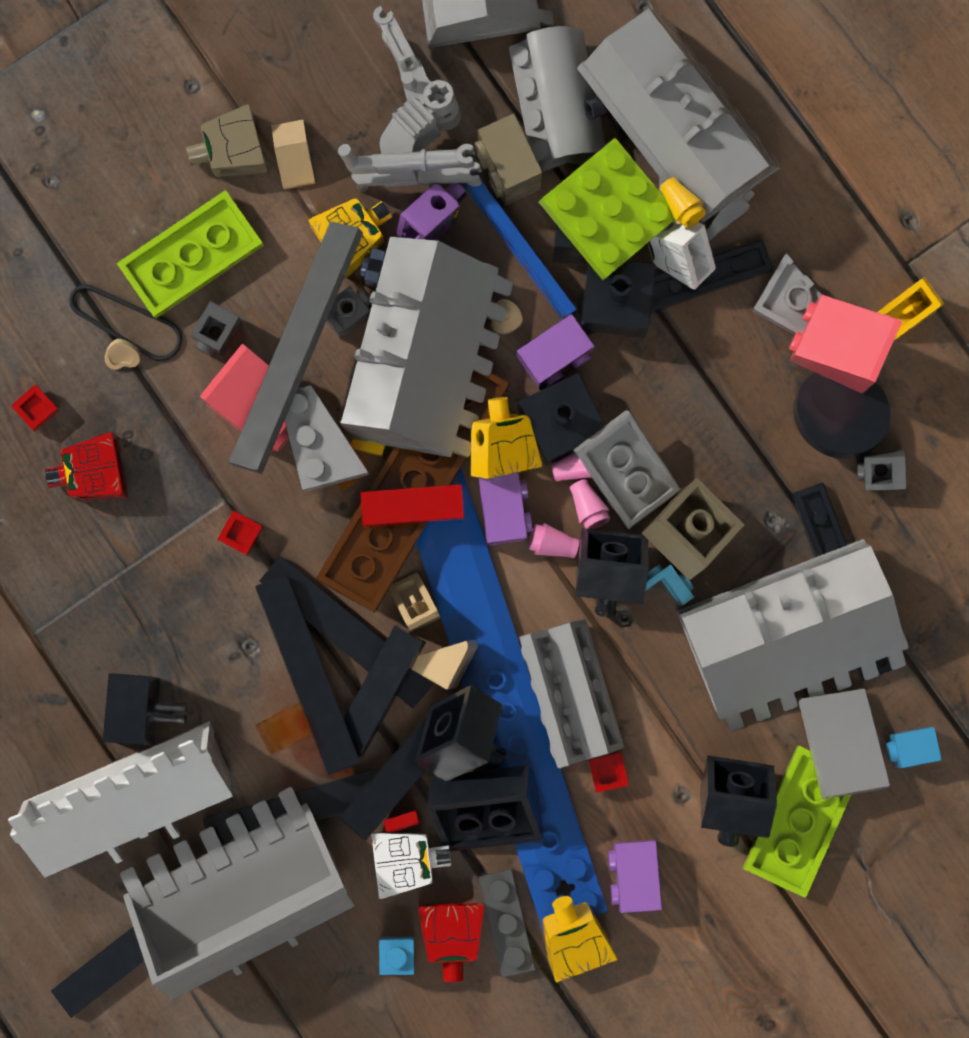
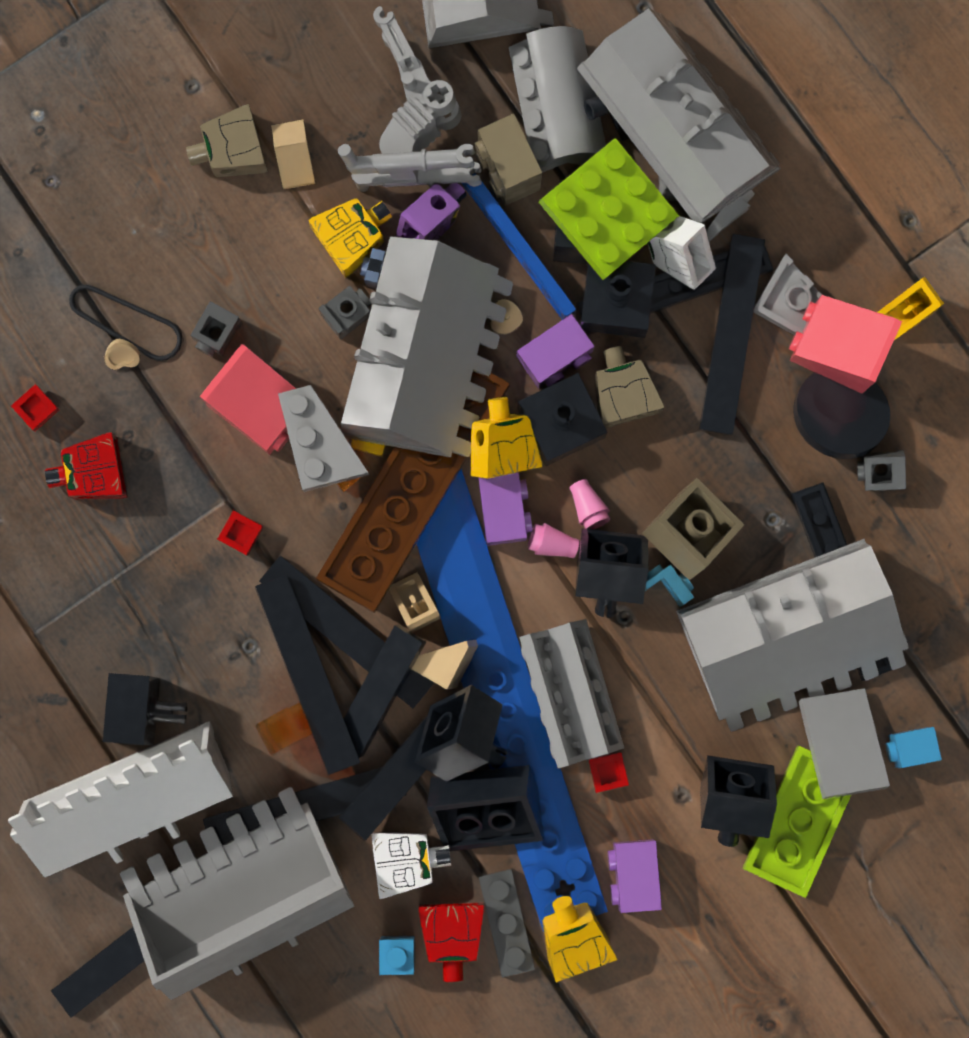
lime plate [116,190,264,319] -> none
dark grey tile [229,221,363,474] -> none
red tile [360,484,464,527] -> none
red tile [383,810,420,833] -> none
bright pink cone [551,452,592,482] -> none
light grey tile [573,410,682,529] -> none
yellow cone [659,177,706,228] -> none
none -> dark tan torso [595,346,664,428]
none -> black tile [699,234,765,435]

